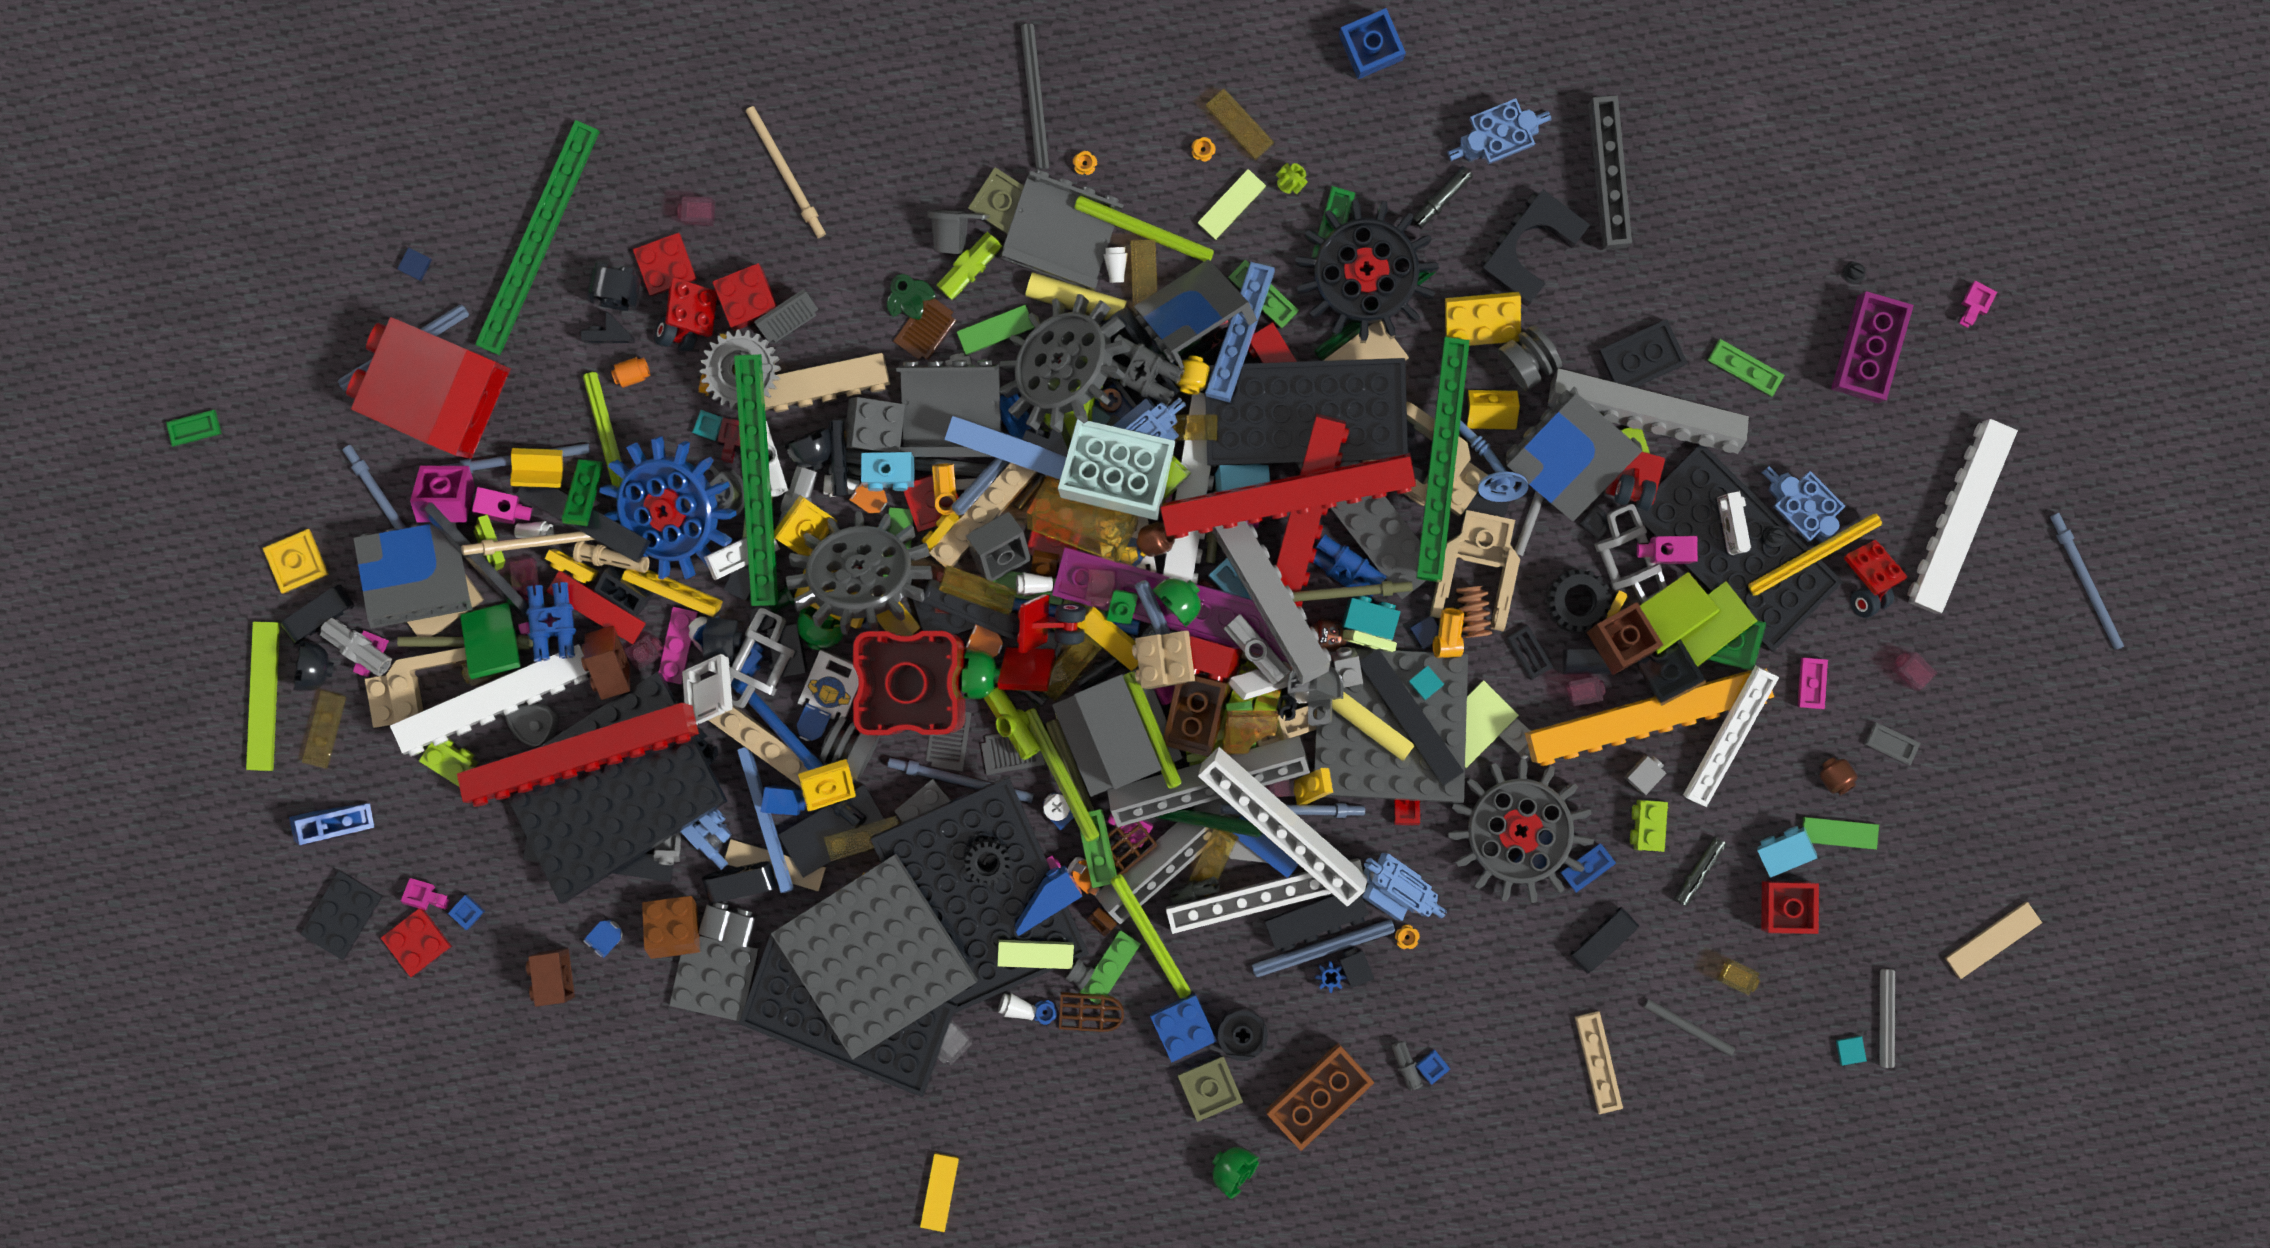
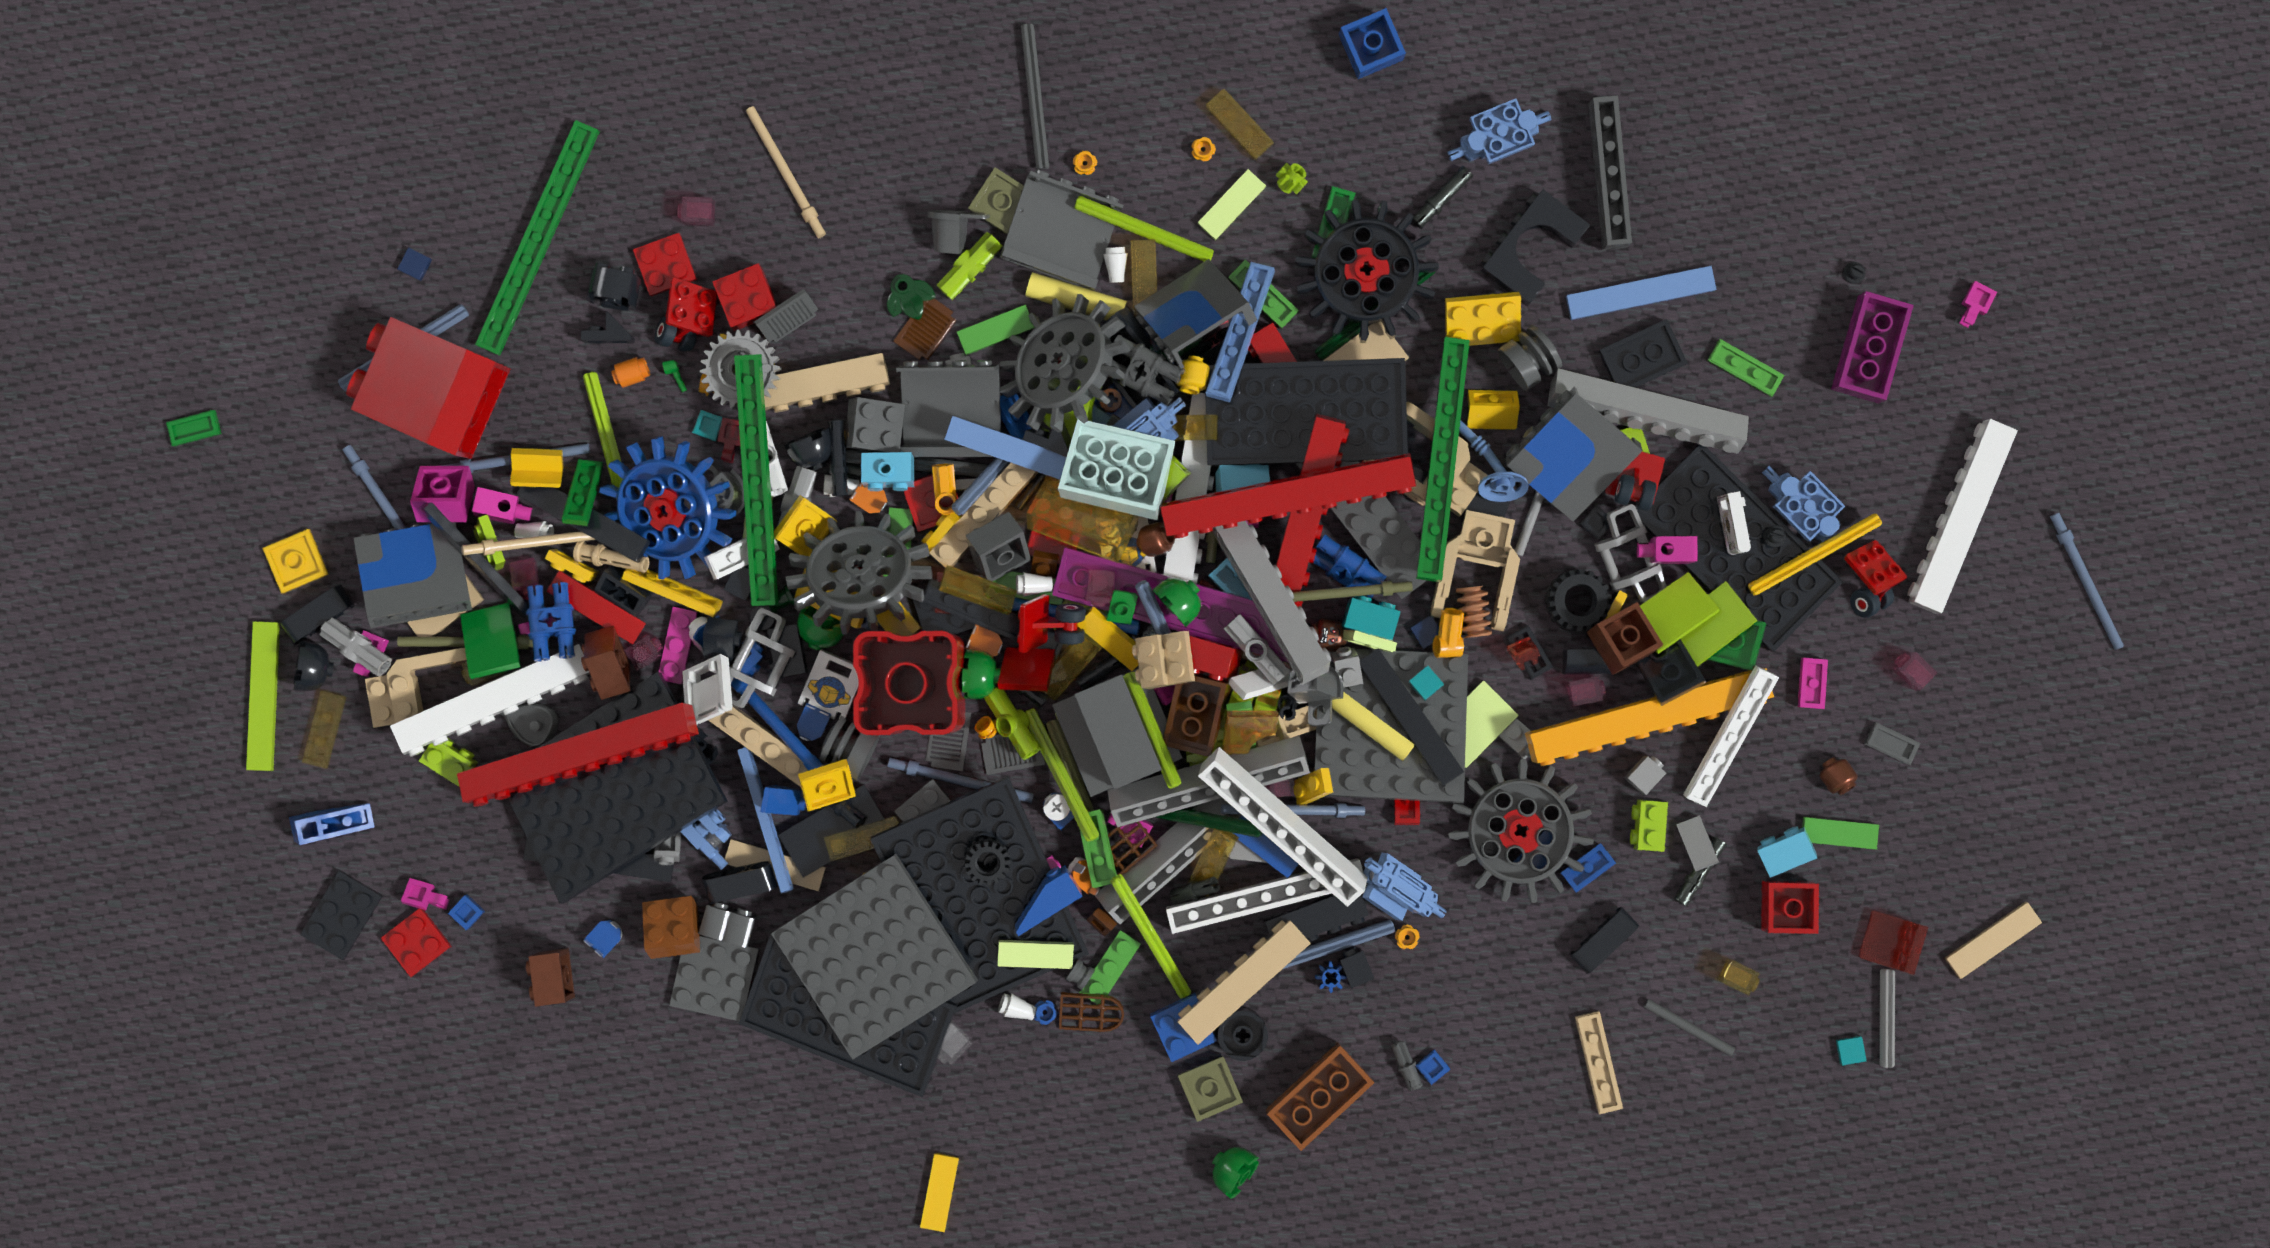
none -> green hand [663,360,687,392]
none -> light orange plate [975,716,997,739]
none -> tan brick [1177,920,1311,1044]
none -> clear red tile [1507,637,1540,670]
none -> medium blue tile [1566,266,1717,320]
none -> light grey tile [1676,815,1719,871]
none -> clear red bracket [1859,911,1928,975]

